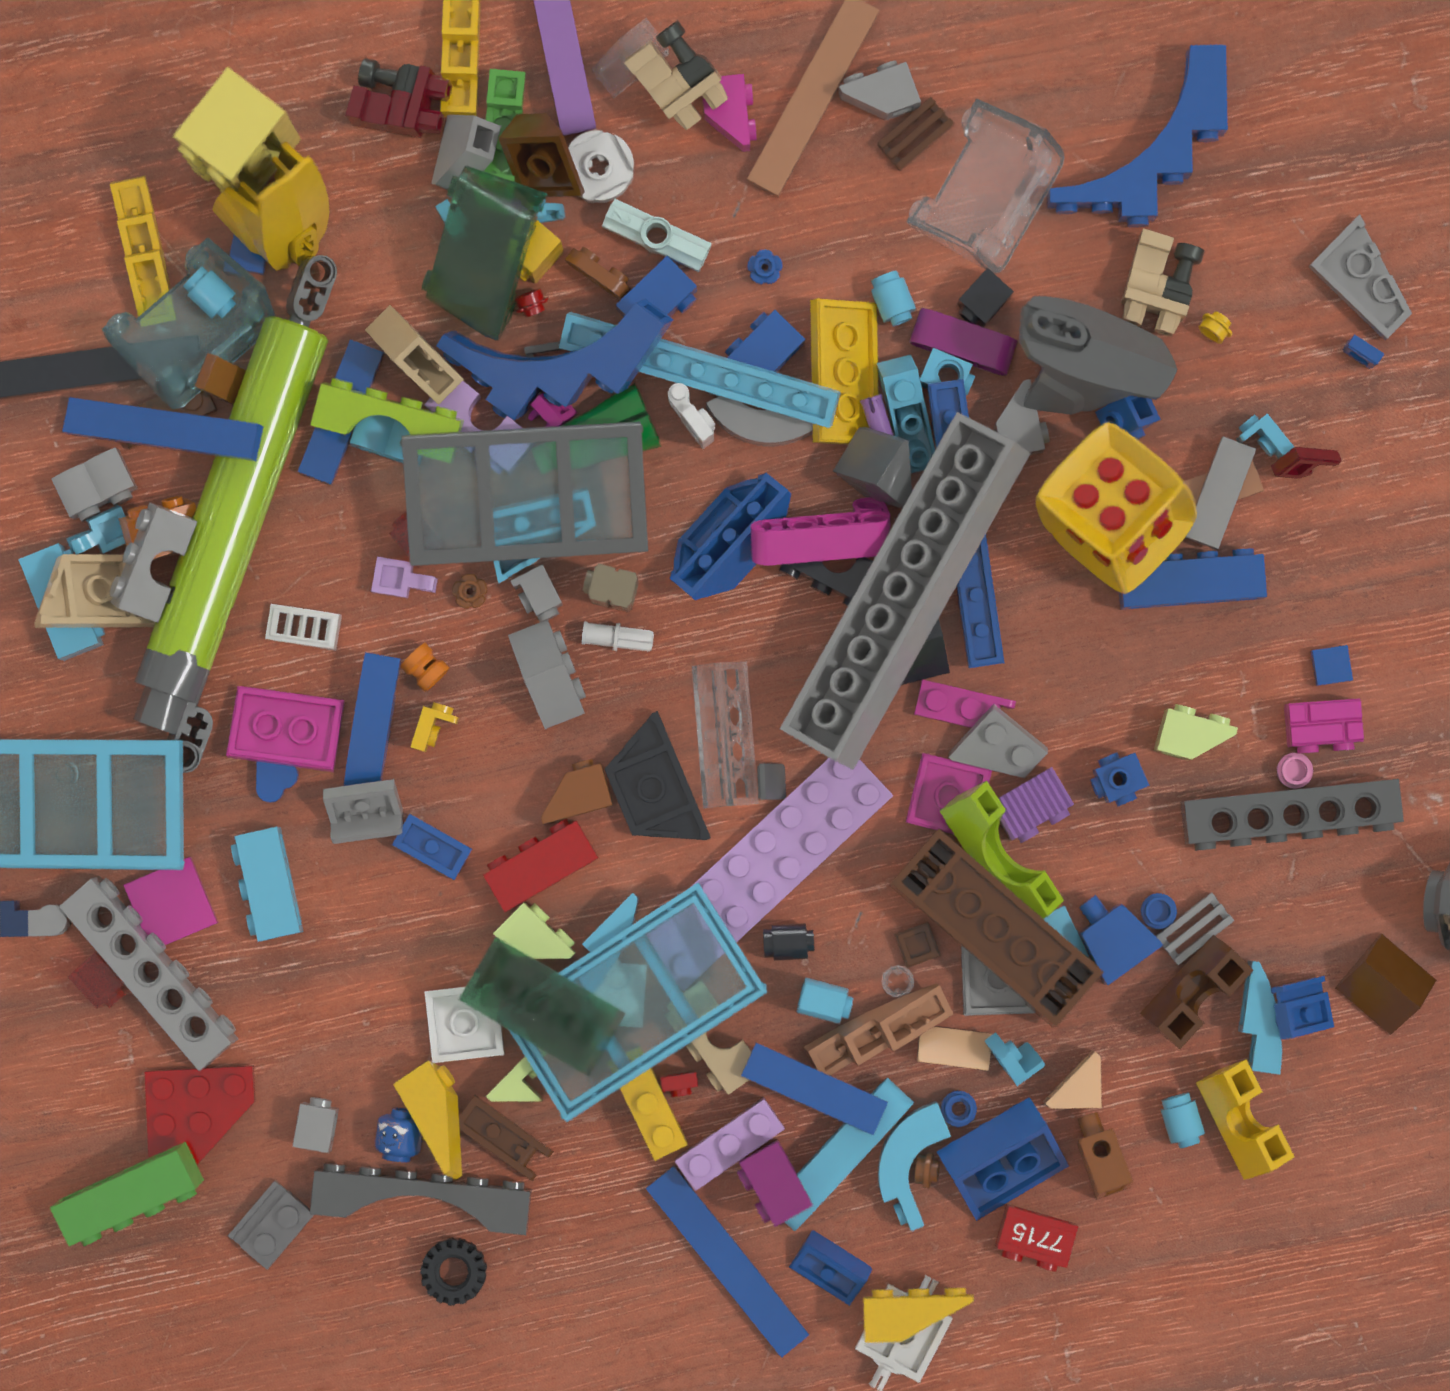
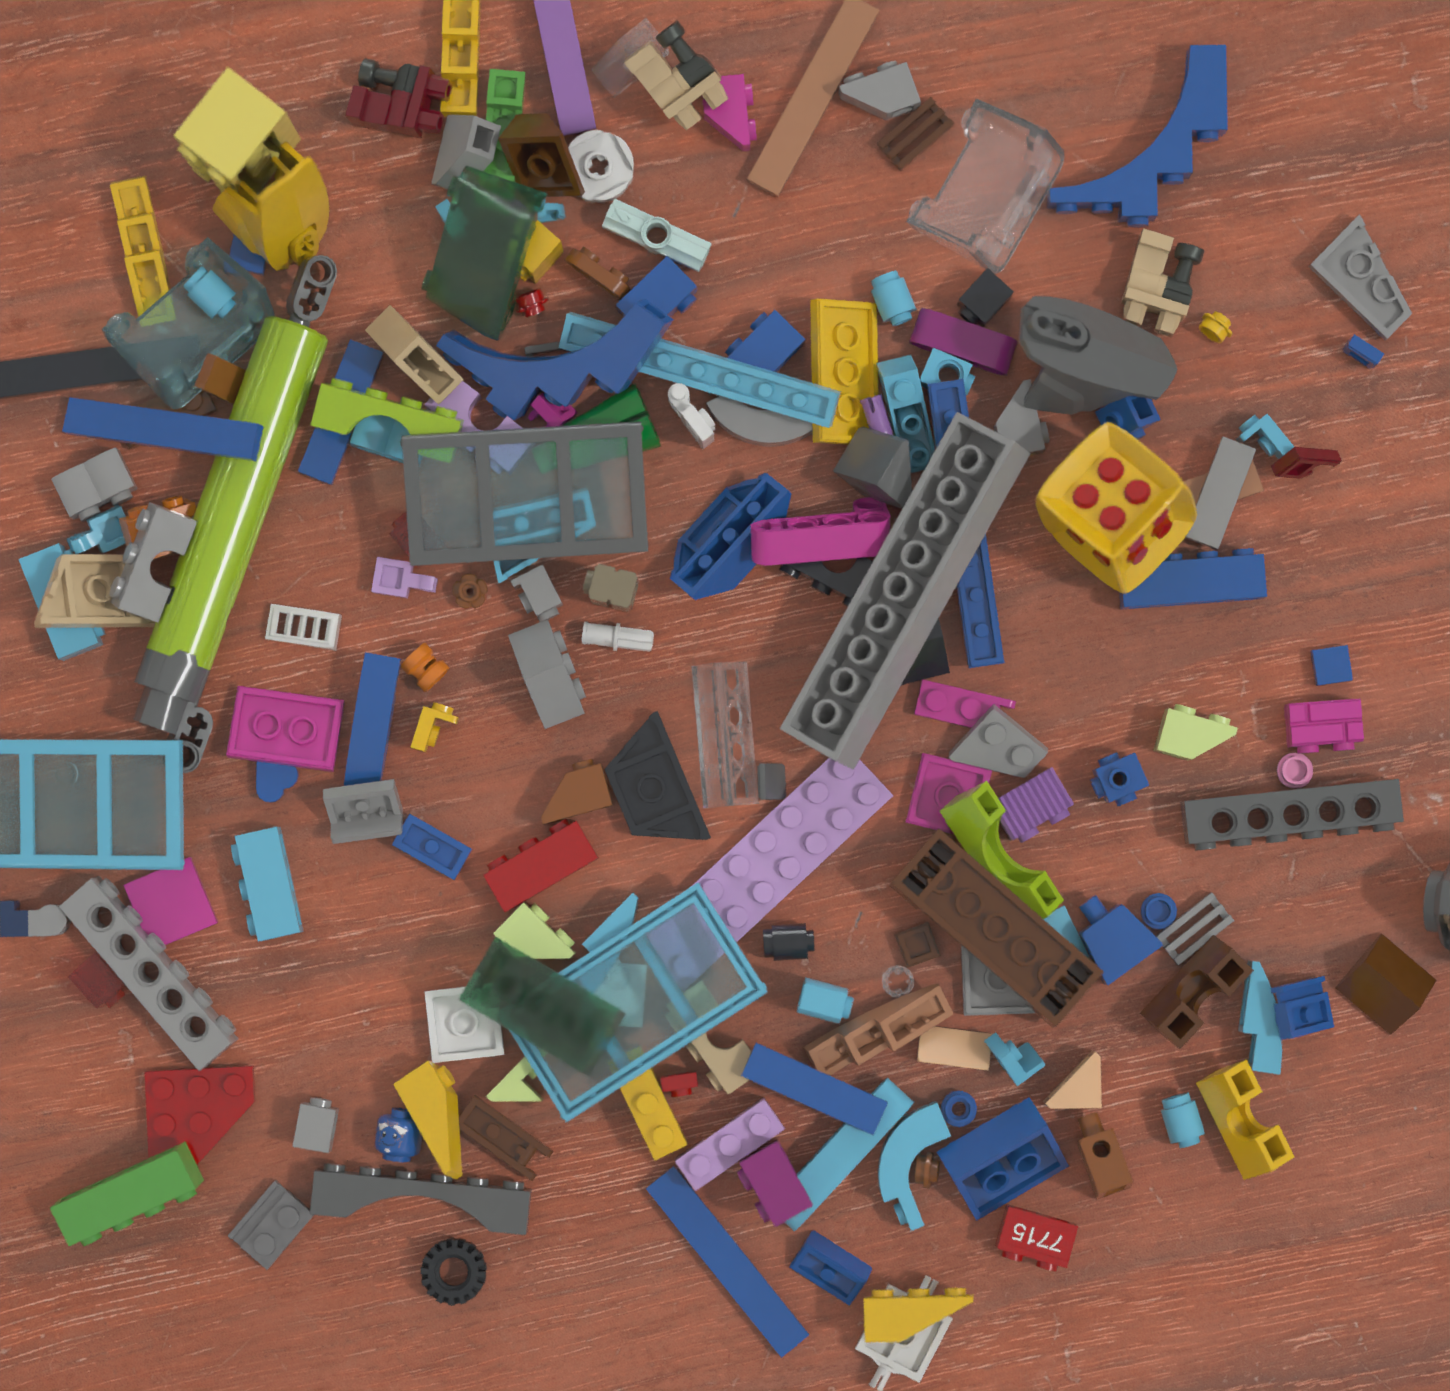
blue plate [747,250,783,284] -> none

